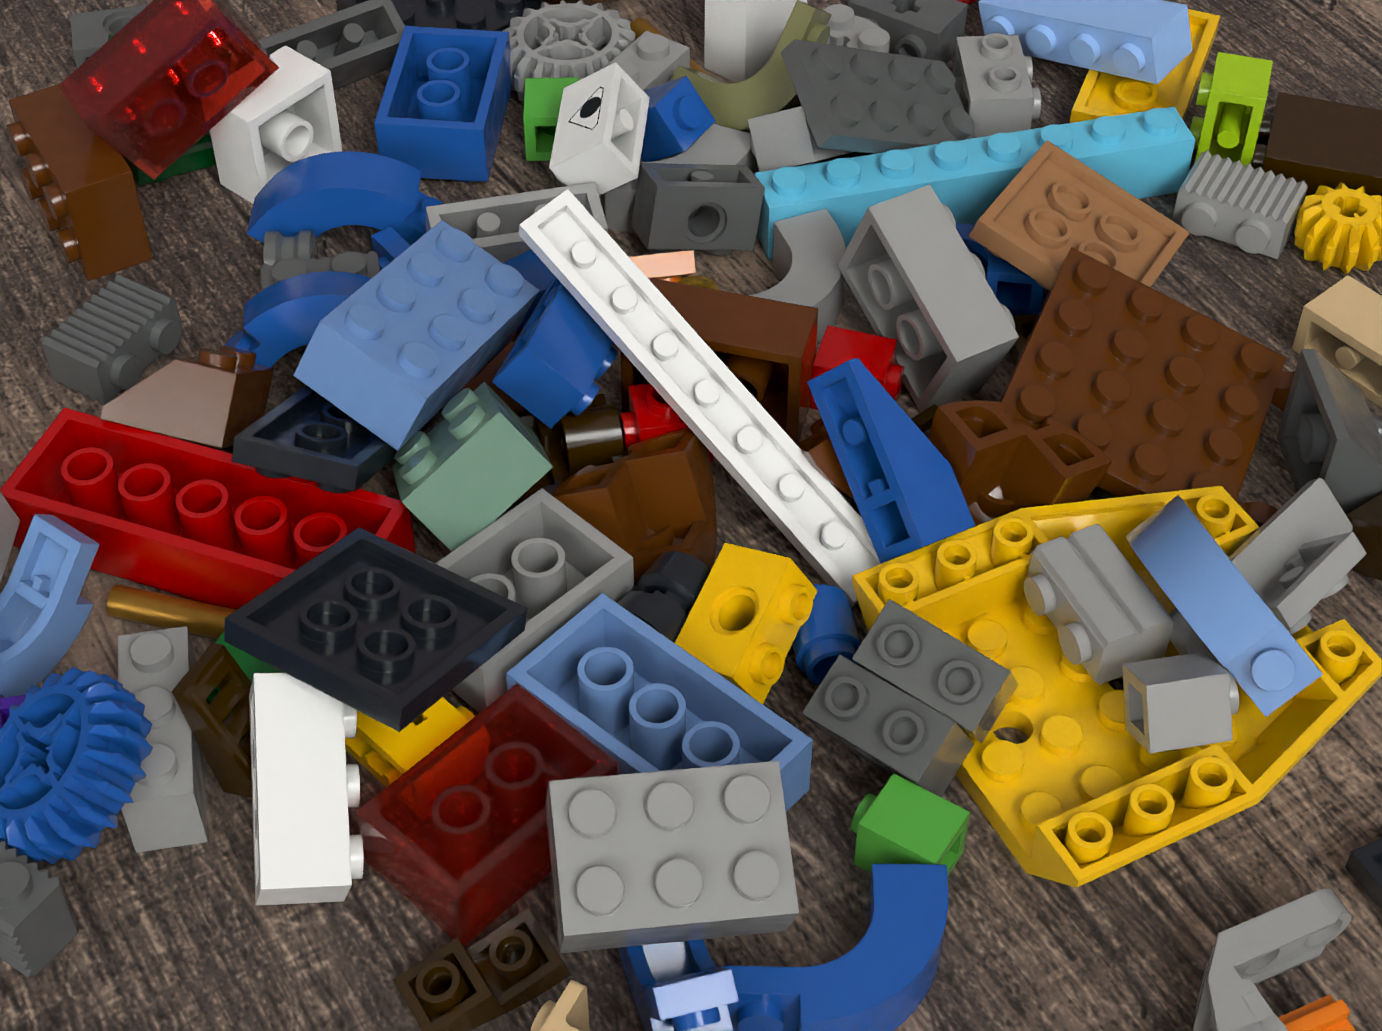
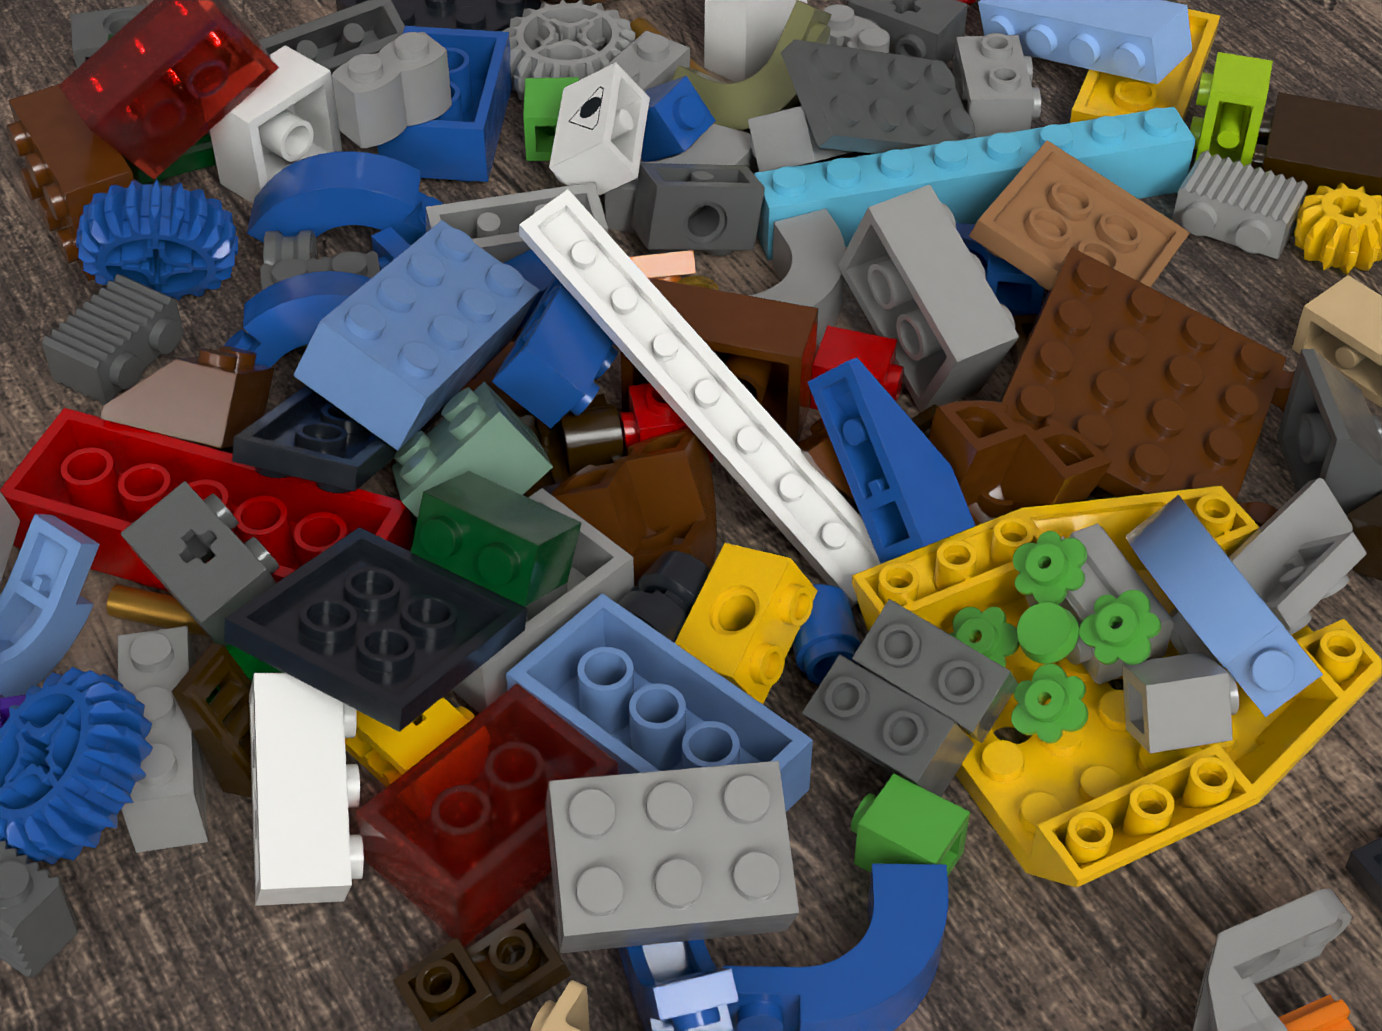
none -> blue gear [76,179,238,301]
none -> dark grey brick [120,481,280,647]
none -> light grey brick [331,32,452,148]
none -> dark green brick [411,471,582,607]
none -> bright green plant [949,531,1161,744]

